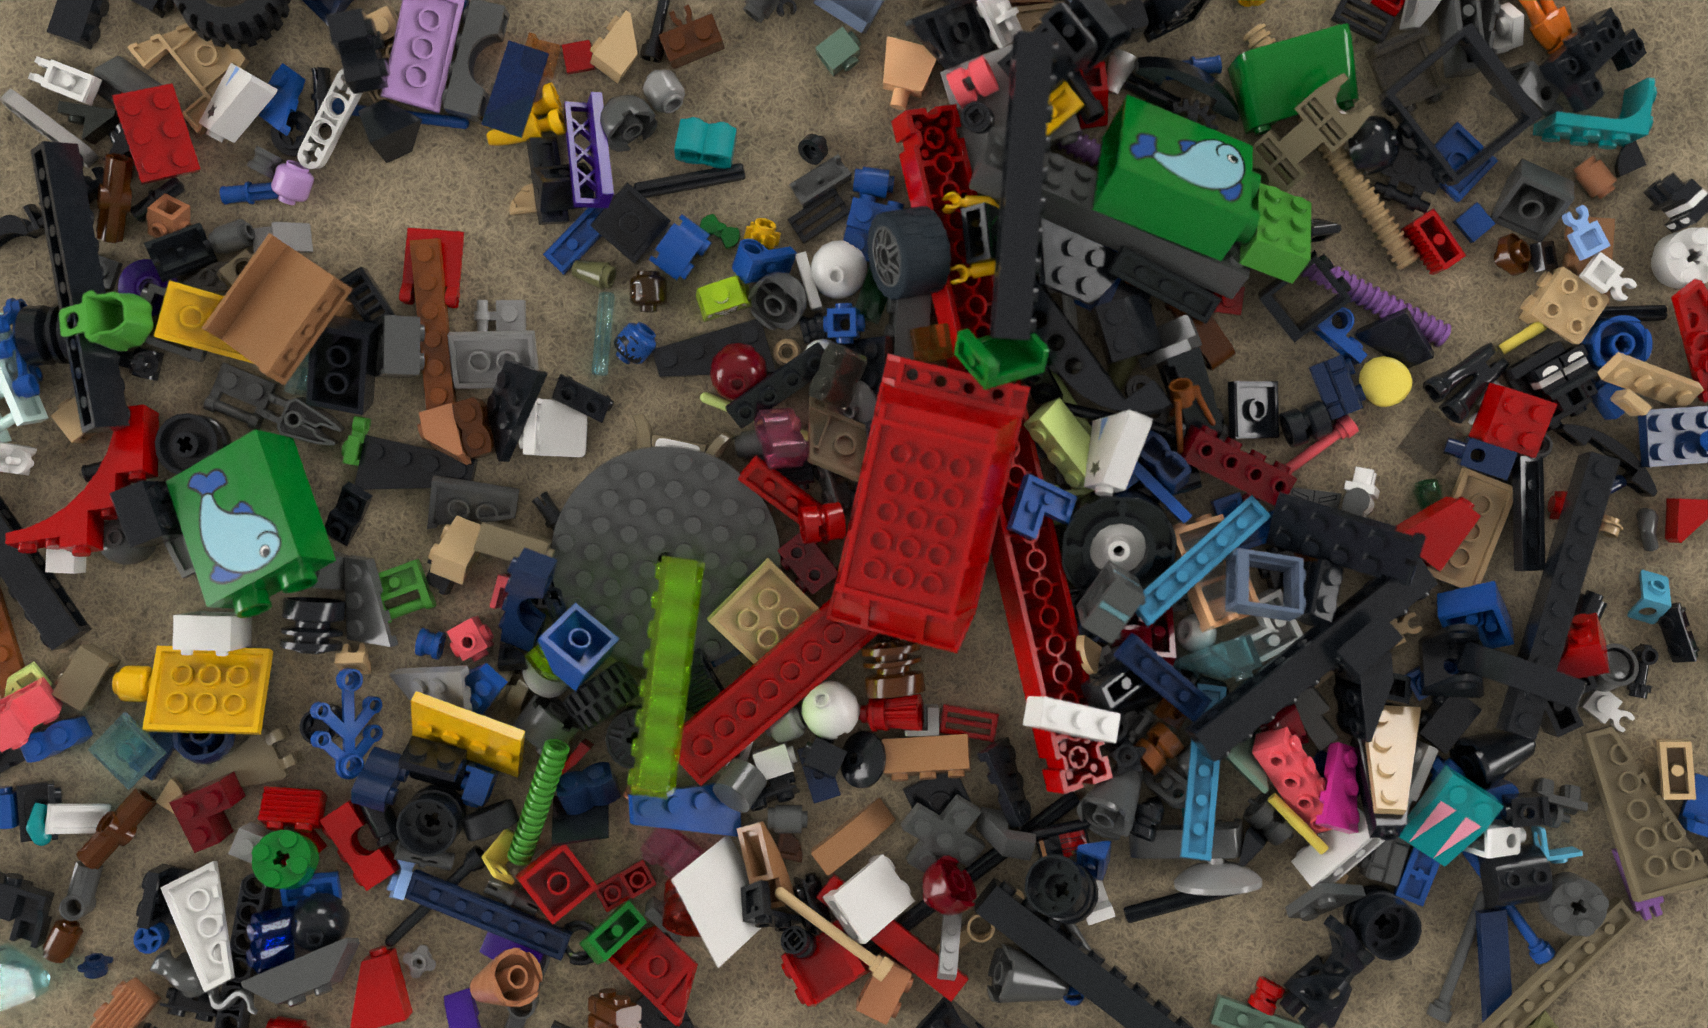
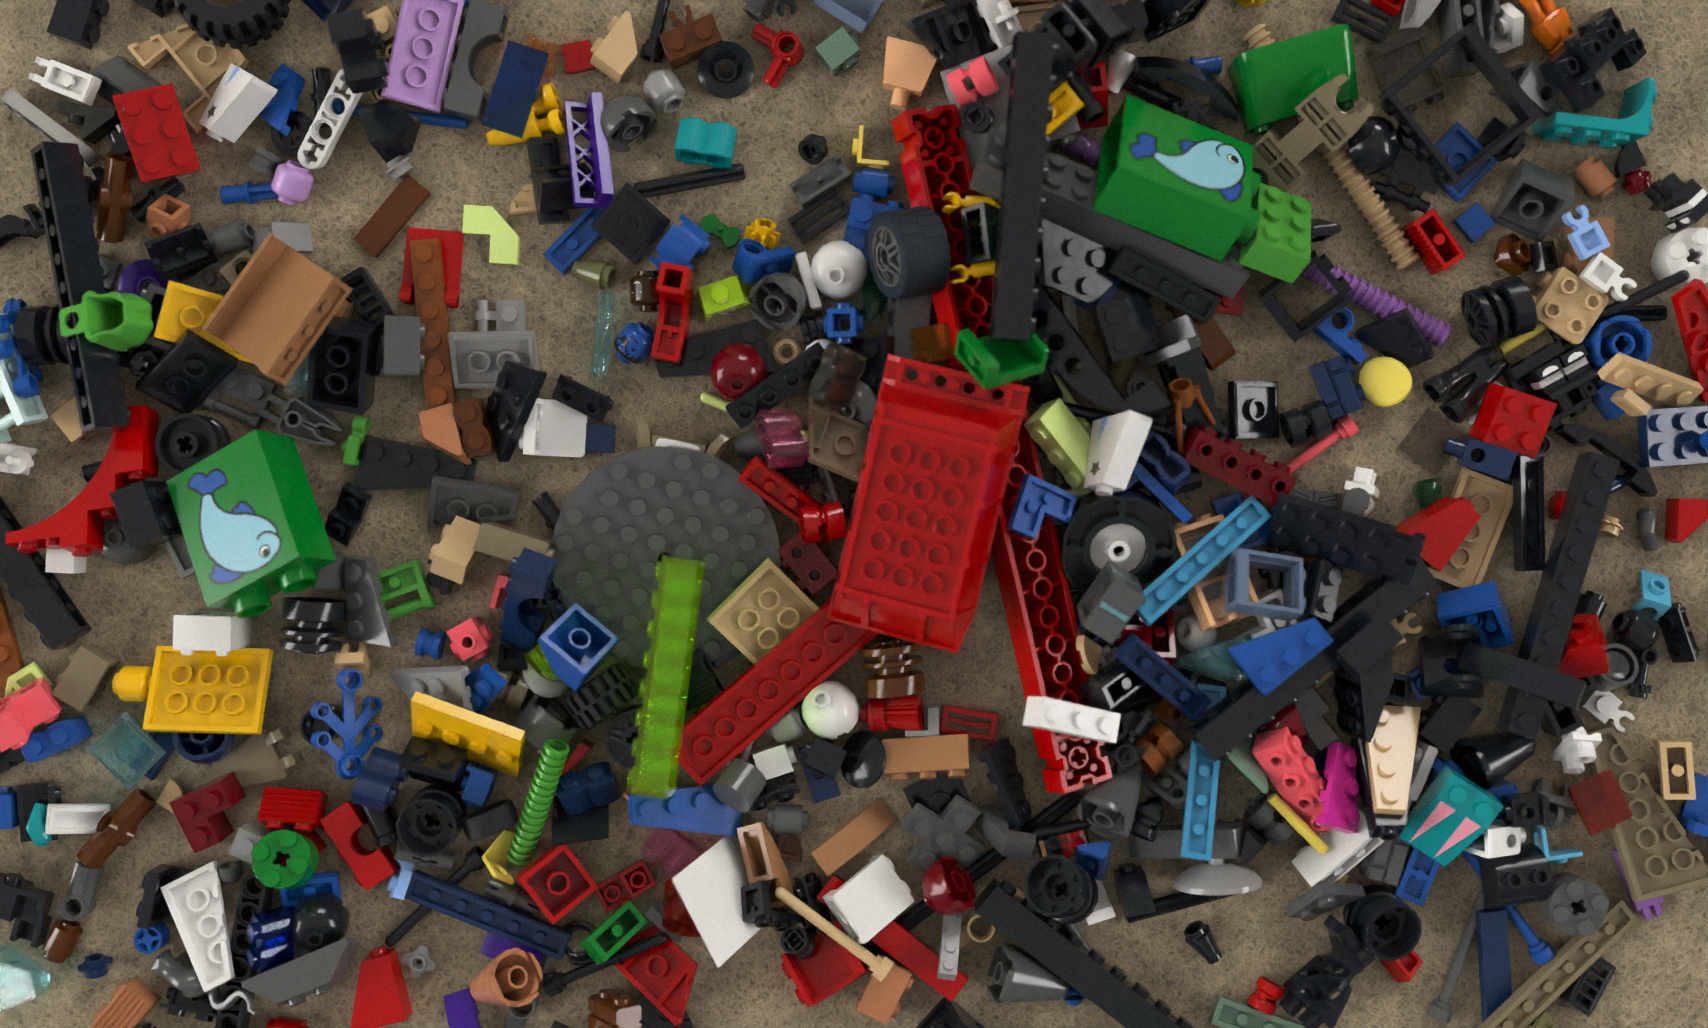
none -> black tile [135,329,239,414]
none -> dark grey hinge [218,861,243,884]
none -> reddish brown tile [353,174,431,258]
none -> light grey plate [385,155,413,180]
none -> yellowish green tile [462,205,520,266]
none -> black piece [542,932,667,997]
none -> dark blue tile [585,423,616,453]
none -> red arch [650,262,694,364]
none -> black dish [697,41,754,99]
none -> red axle [751,23,805,88]
none -> light yellow bracket [852,125,890,170]
none -> black slope [1113,863,1156,917]
none -> black cone [1184,921,1222,964]
none -> blue wing [1226,618,1333,695]
none -> red slope [1380,950,1423,983]
none -> black wheel [1461,275,1537,348]
none -> black bracket [1476,117,1528,162]
none -> black piece [1548,270,1690,346]
none -> white hips [1552,727,1602,774]
none -> black slope [1560,956,1616,1017]
none -> clear red piece [1567,770,1633,835]
none -> black head [1611,609,1659,651]
none -> dark red plate [1621,169,1652,195]

